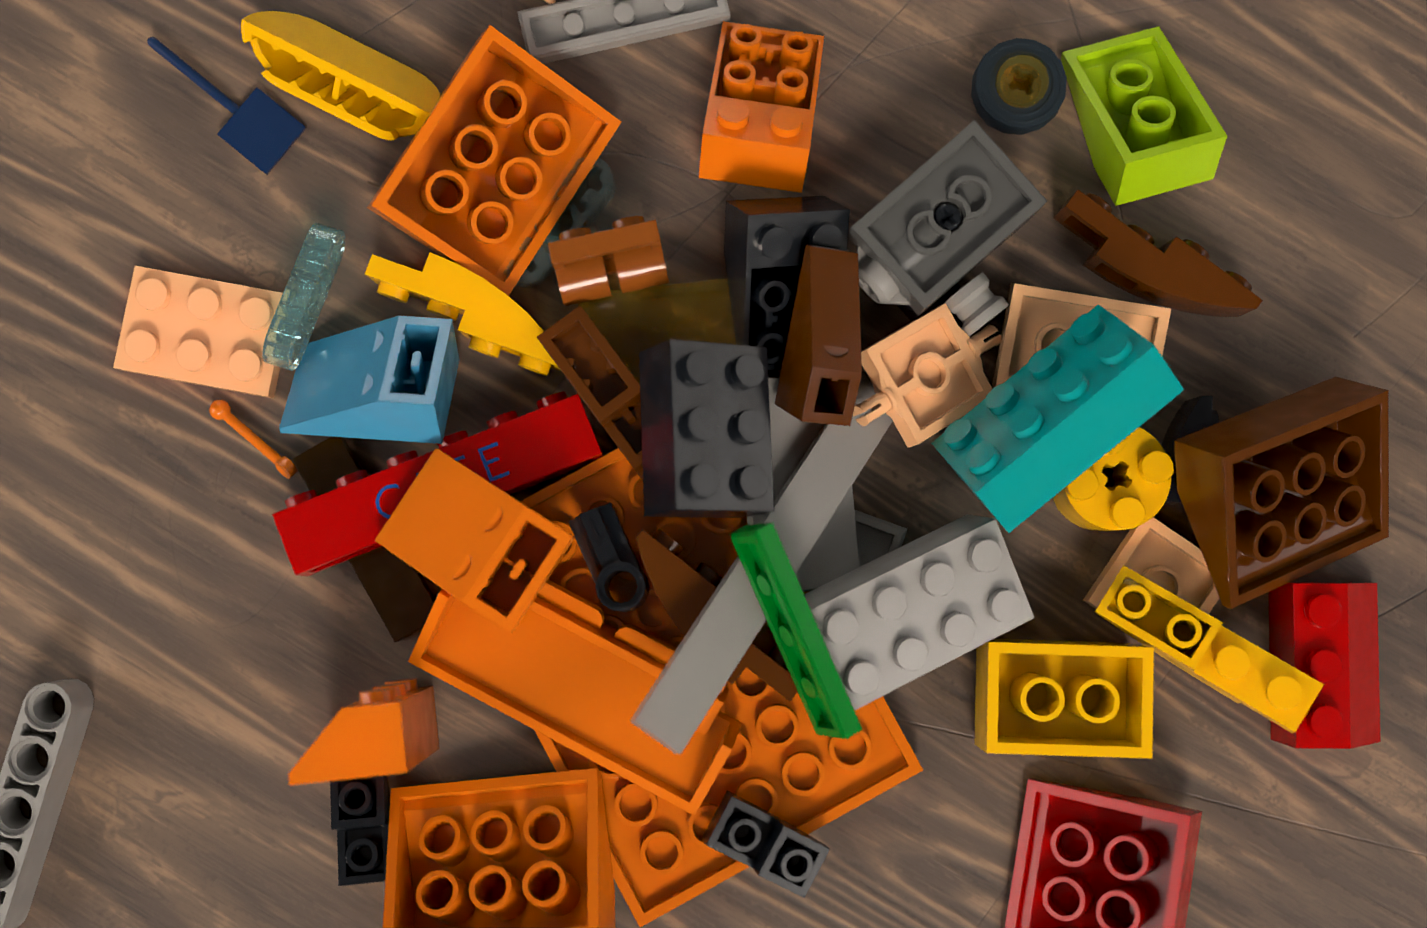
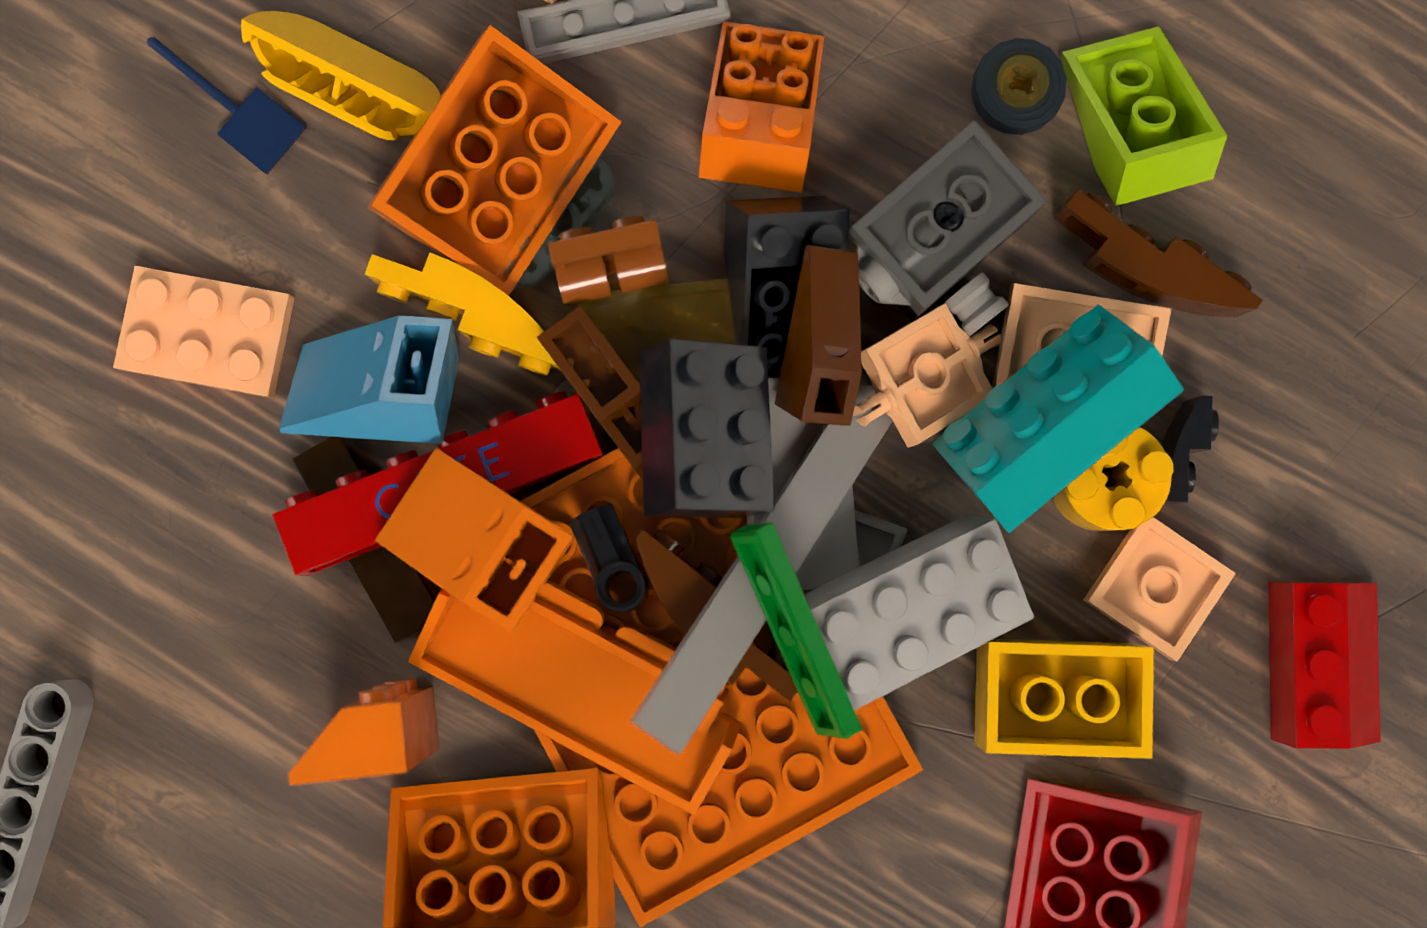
orange hinge [209,400,298,479] -> none
clear light blue beam [262,223,345,371] -> none
black slope [330,775,390,886] -> none
black slope [702,790,830,898] -> none
yellow slope [1095,565,1324,733] -> none
reddish brown slope [1174,377,1389,609] -> none

